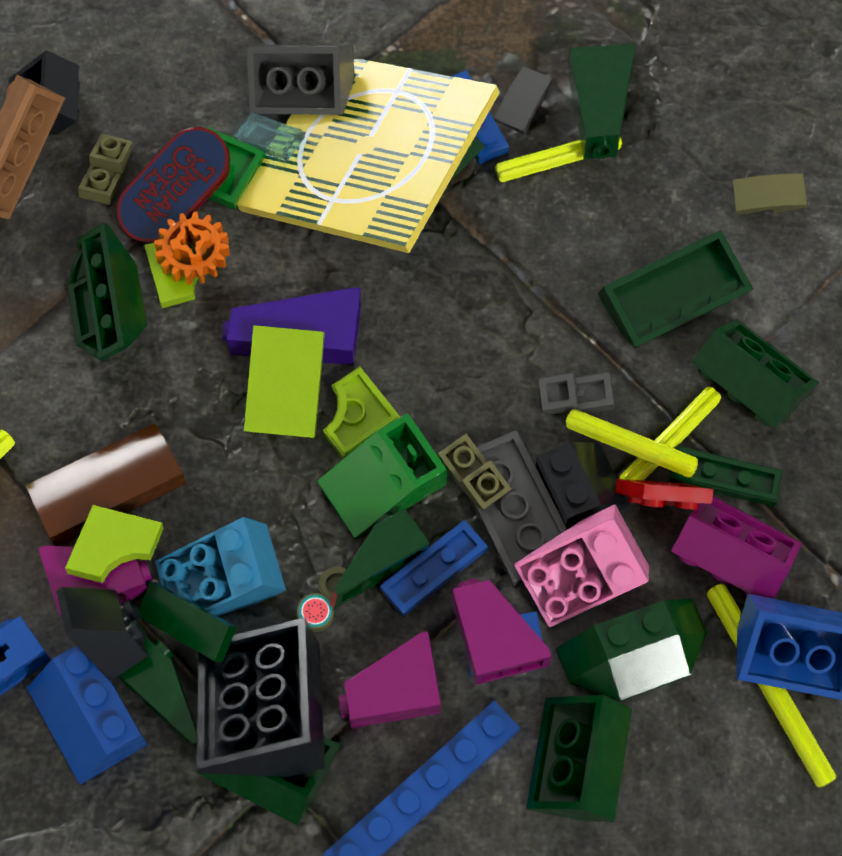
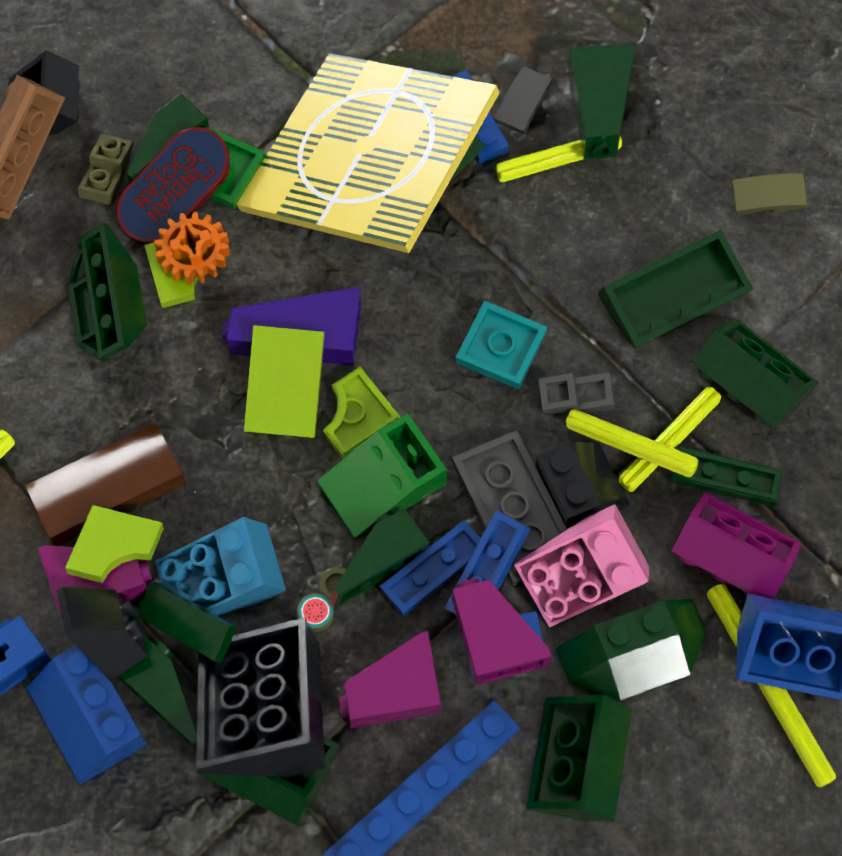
clear light blue tile [233,113,305,162] -> none
dark grey slope [247,44,355,115] -> none
olive slope [437,434,512,511] -> none
red plate [615,478,713,510] -> none
none -> dark green slope [127,93,209,183]
none -> blue plate [445,510,531,614]
none -> teal plate [455,301,548,390]

